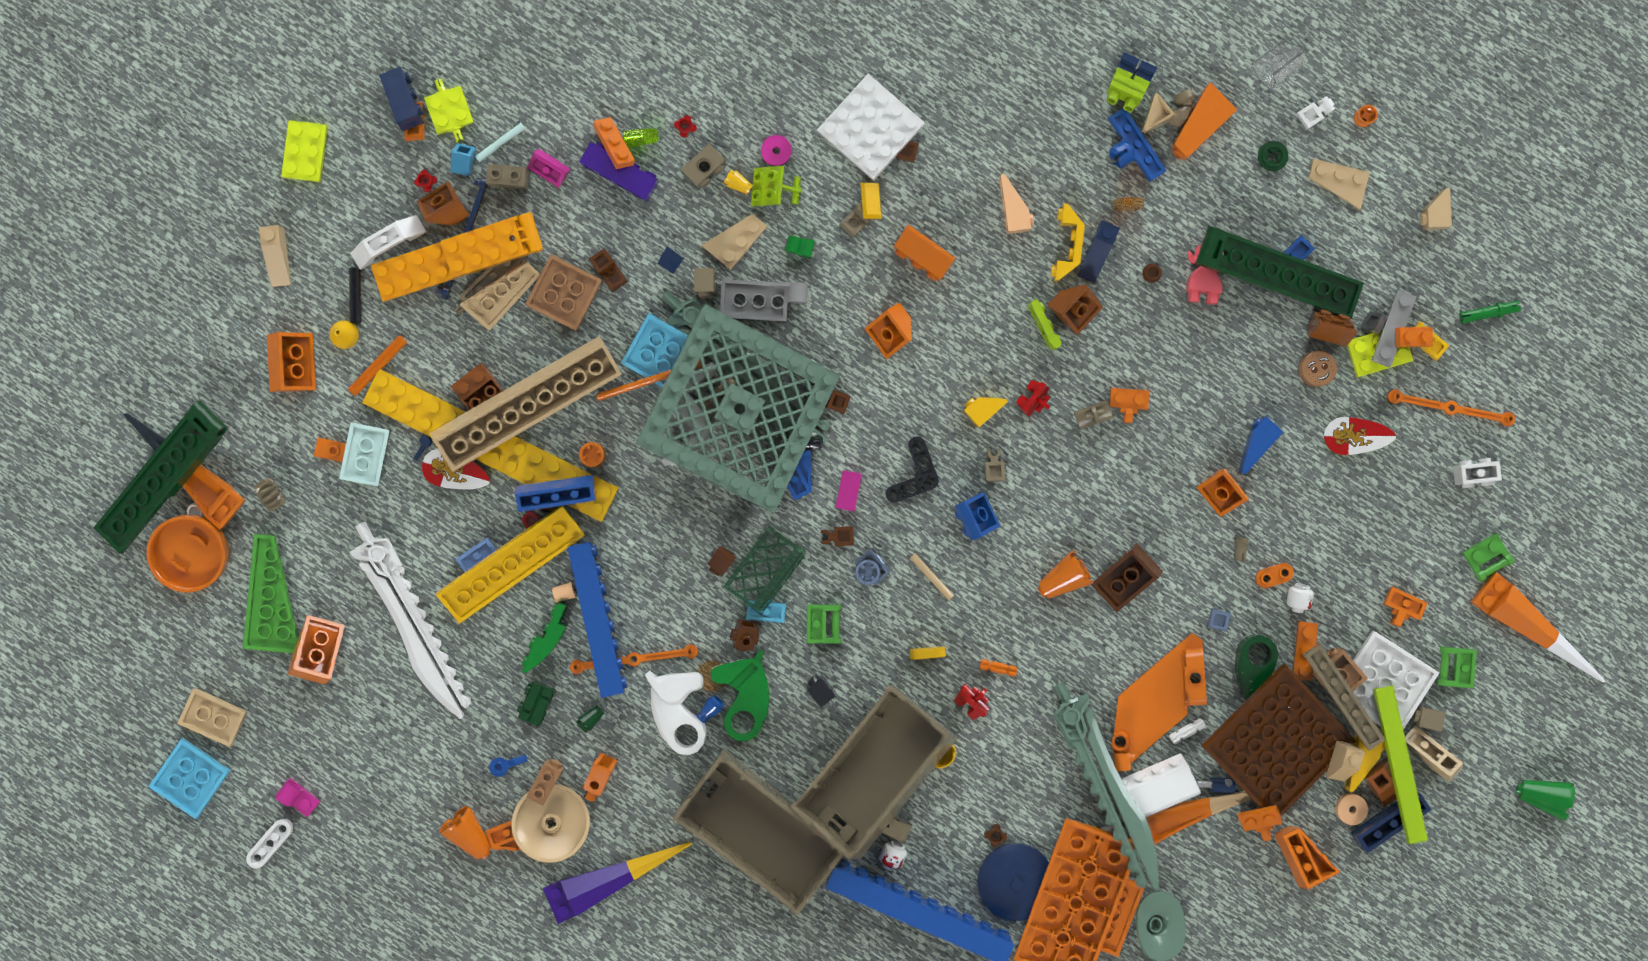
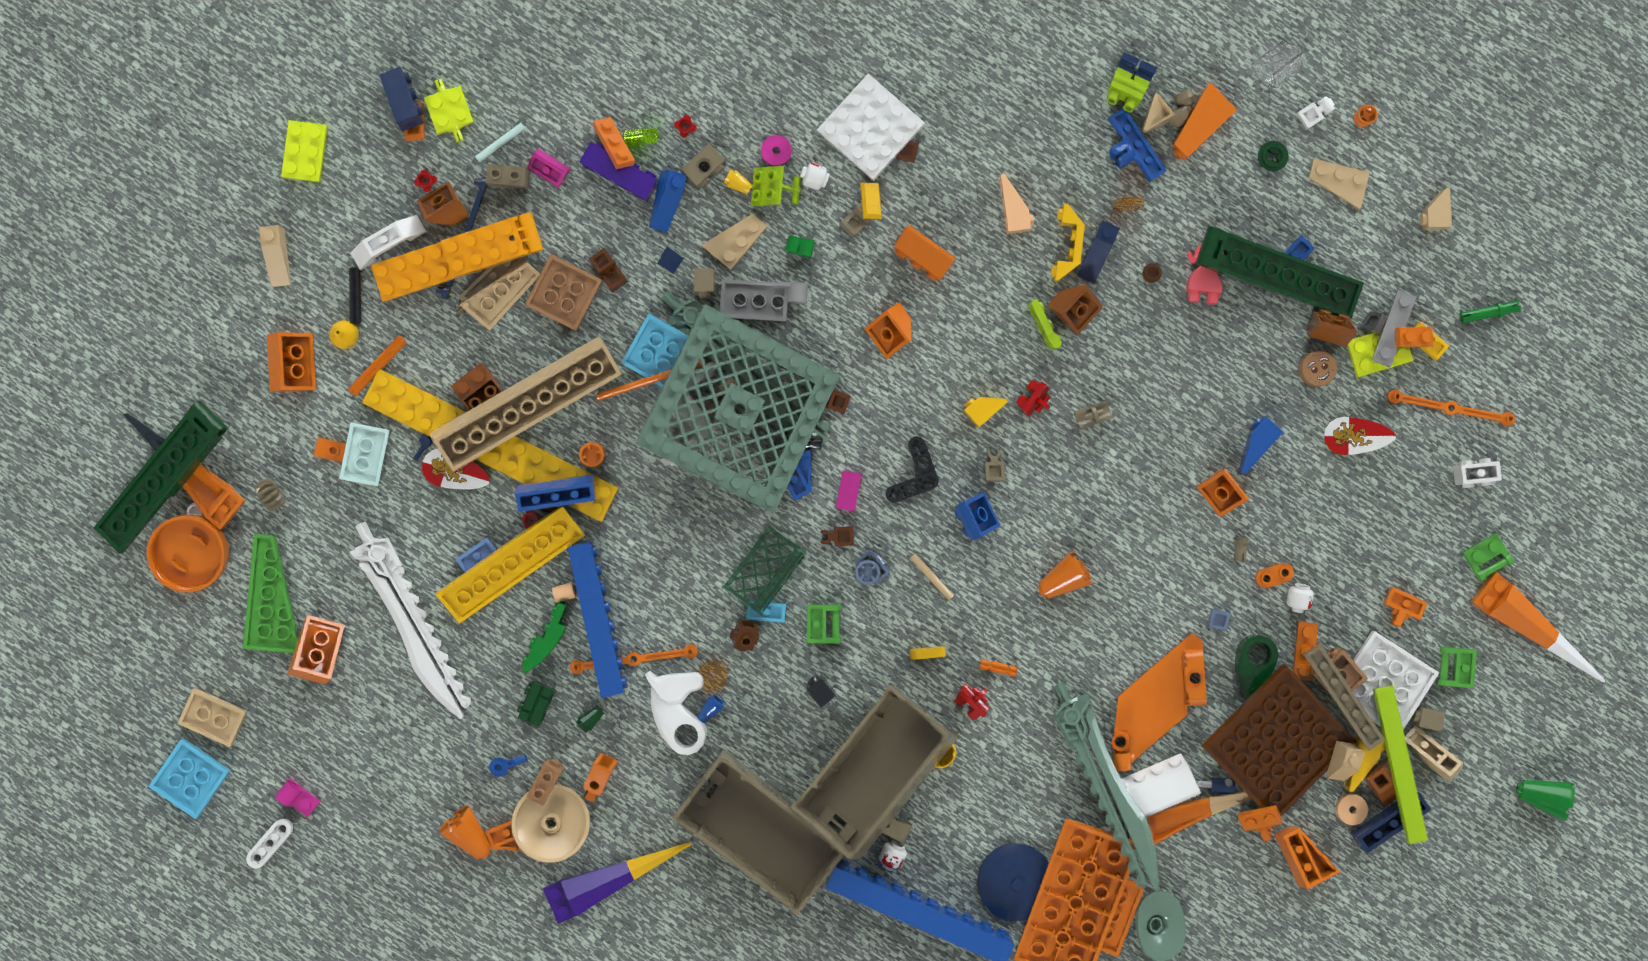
dark azure brick [450,143,476,176] -> none
reddish brown slope [707,545,737,576] -> none
green animal [710,650,769,741] -> none
reddish brown plate [984,824,1007,847] -> none
reddish brown slope [1091,543,1163,612] -> none
orange hinge [1109,388,1149,423] -> none
white axle [1169,718,1206,744] -> none
none -> blue slope [649,170,687,232]
none -> white head [800,162,829,191]

